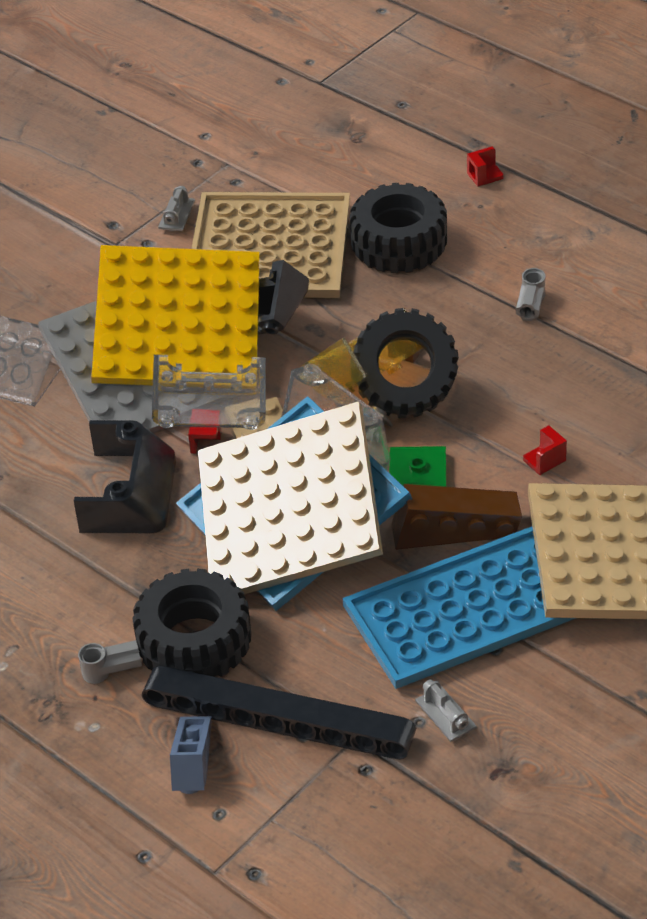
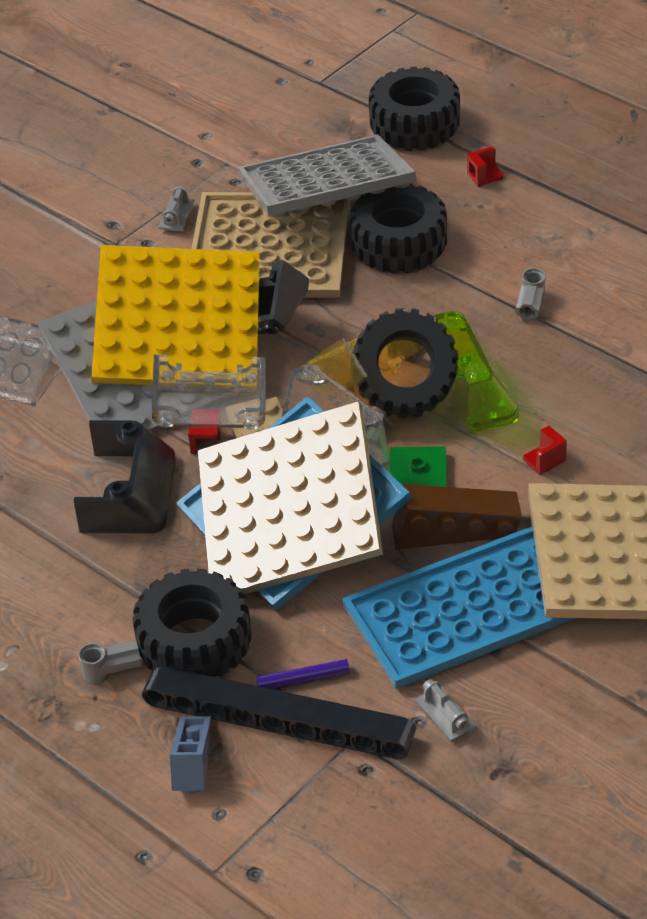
none -> light grey plate [238,135,417,217]
none -> dark purple piece [256,659,350,689]
none -> black tyre [369,67,460,150]
none -> clear neon green windscreen [435,311,519,434]

